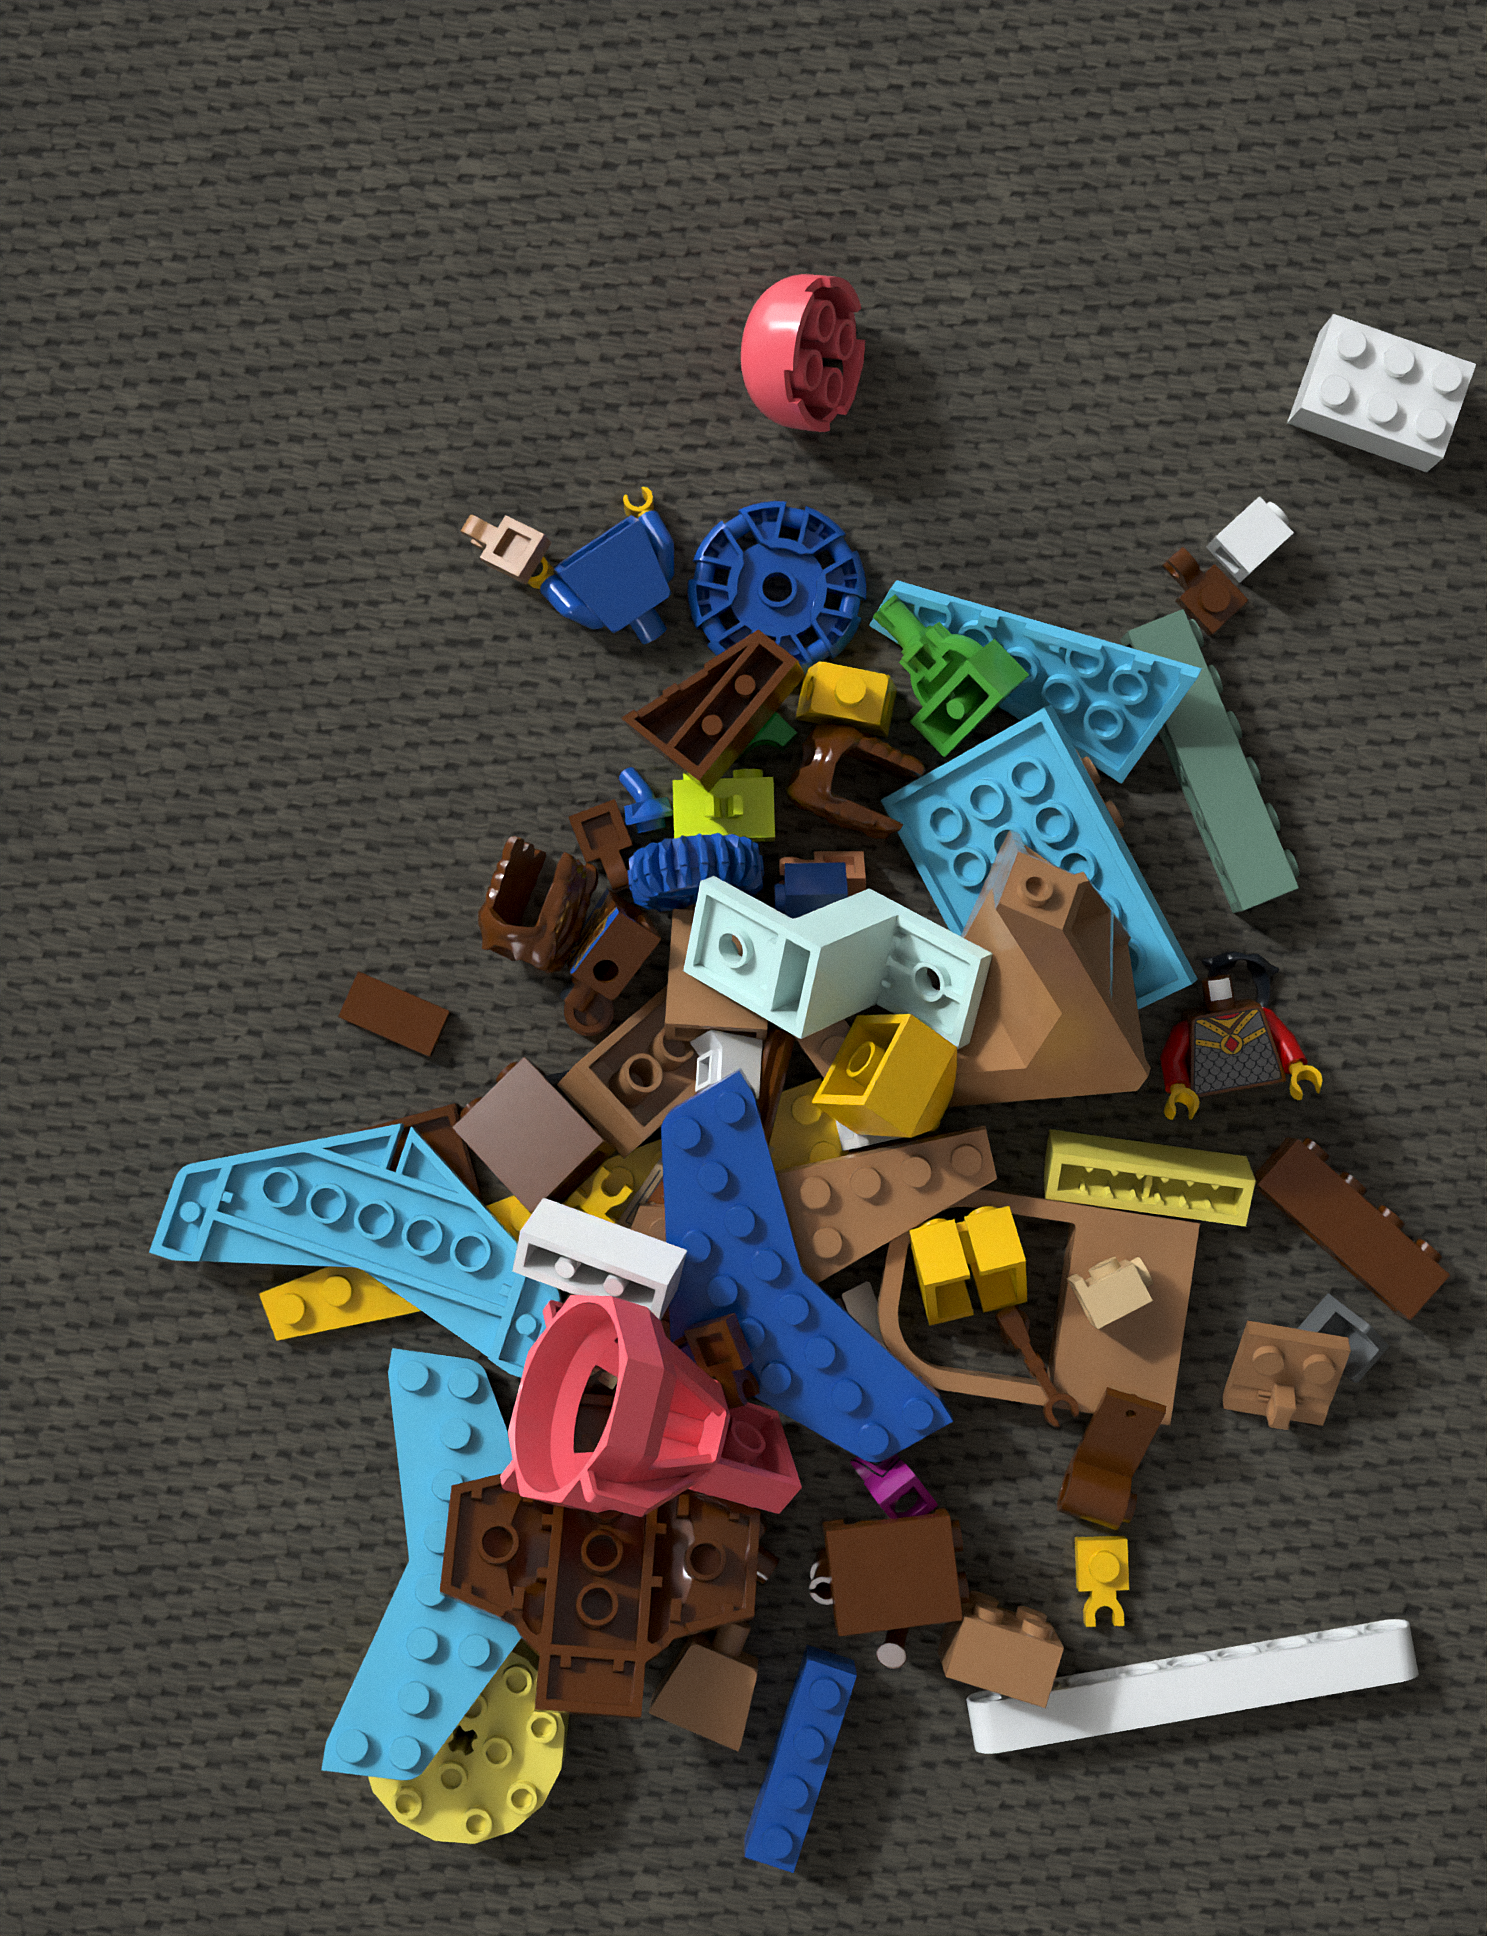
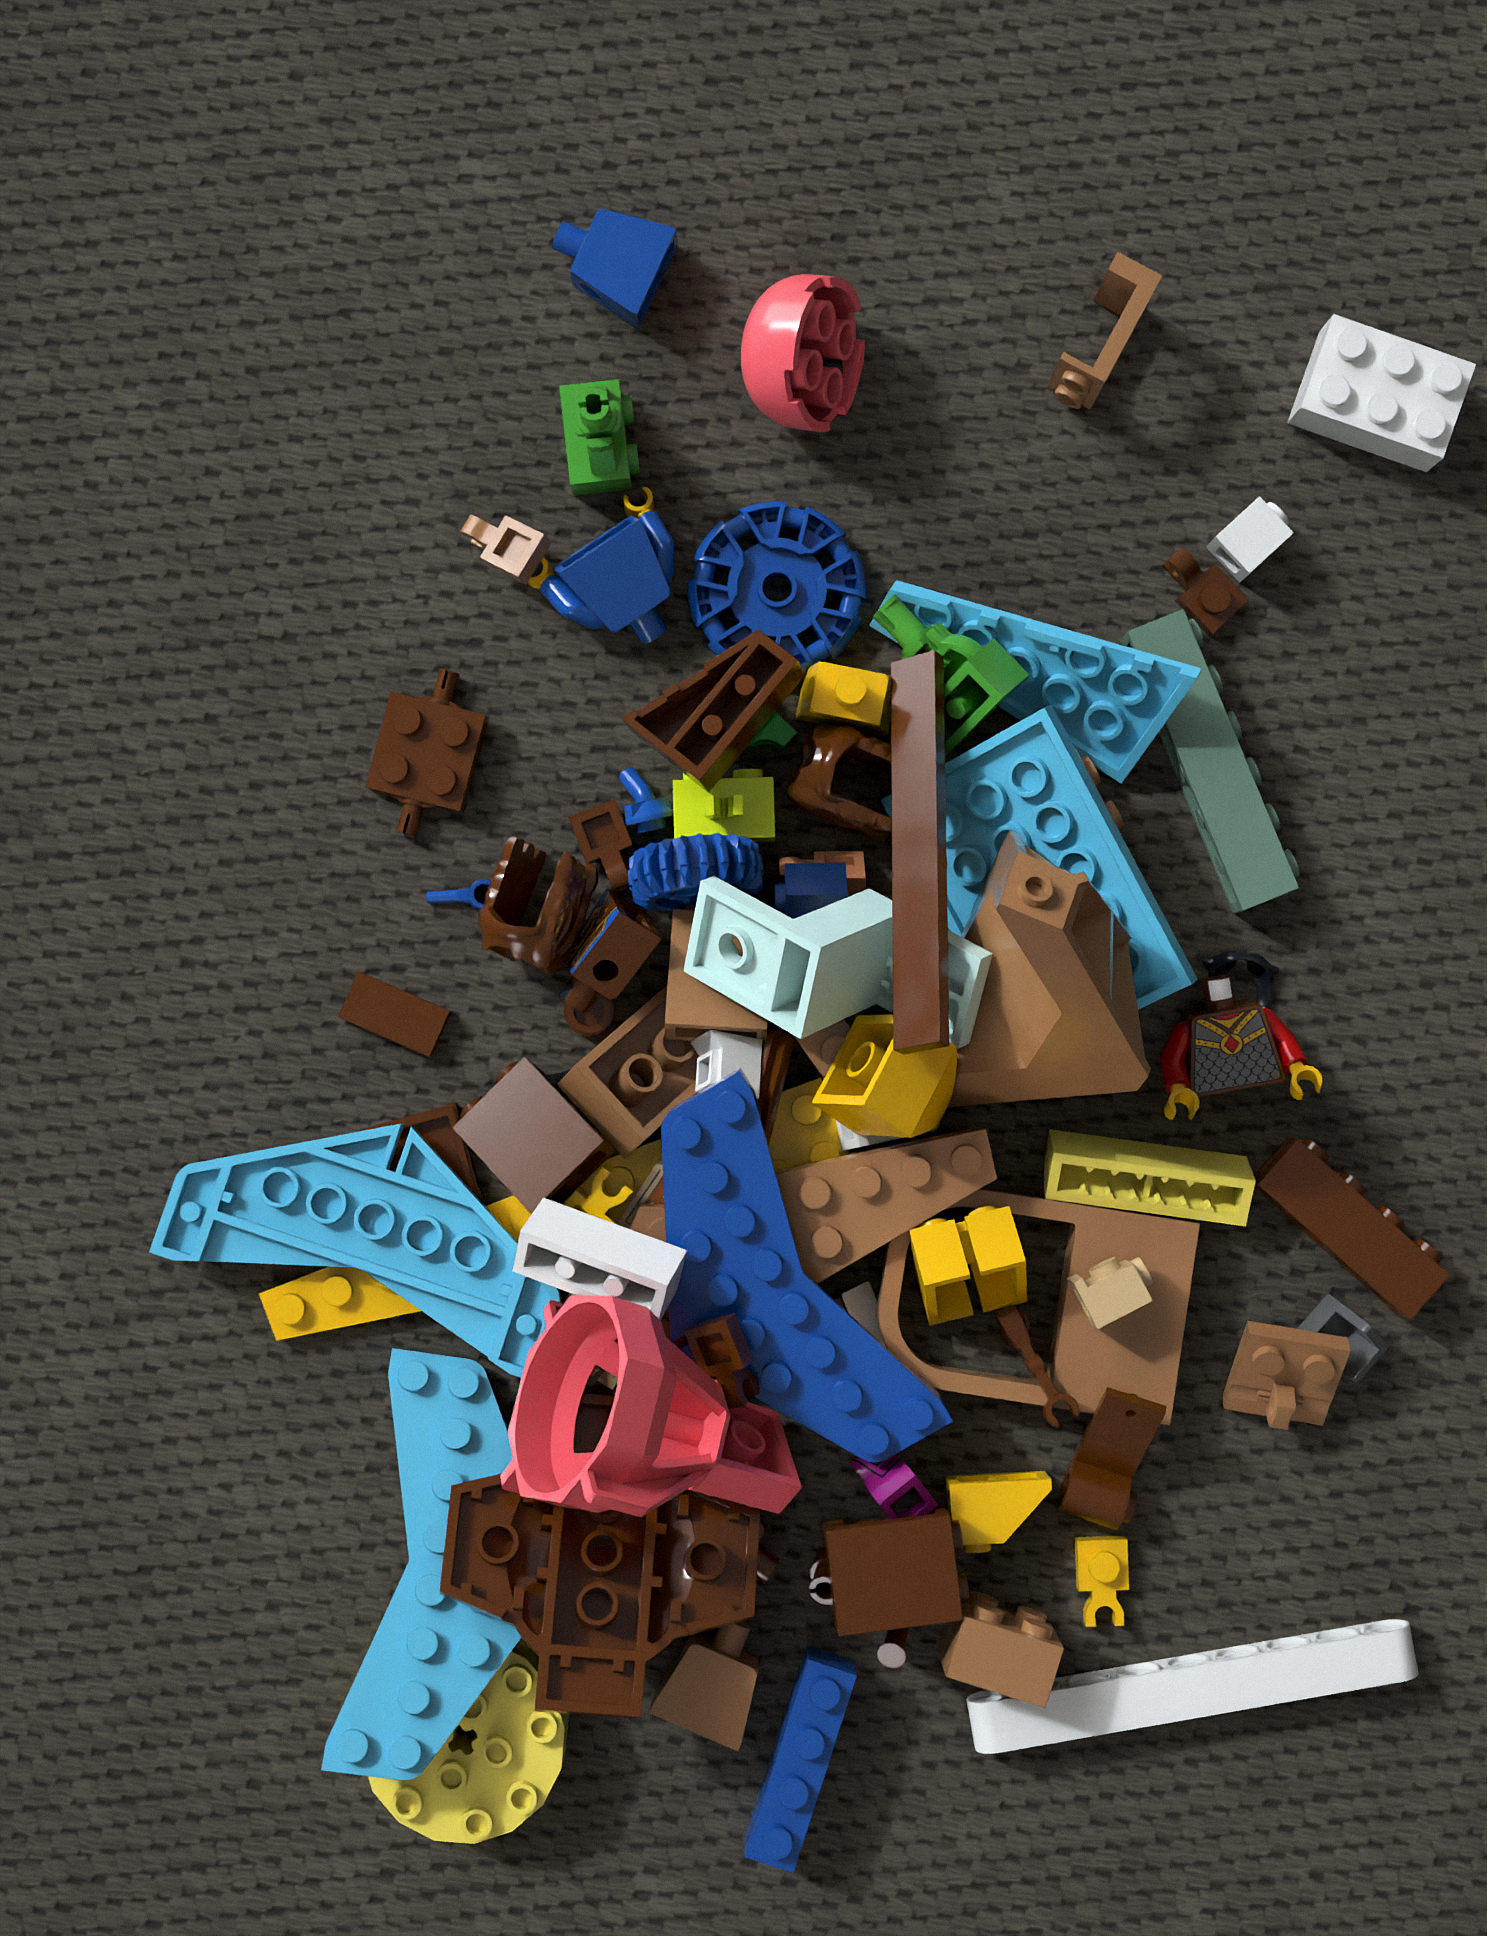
none -> reddish brown plate [365,669,489,837]
none -> blue hand [426,879,491,910]
none -> blue torso [552,209,678,329]
none -> bright green brick [559,379,640,496]
none -> reddish brown tile [891,650,949,1055]
none -> yellow slope [945,1471,1052,1553]
none -> medium nougat panel [1047,252,1162,409]

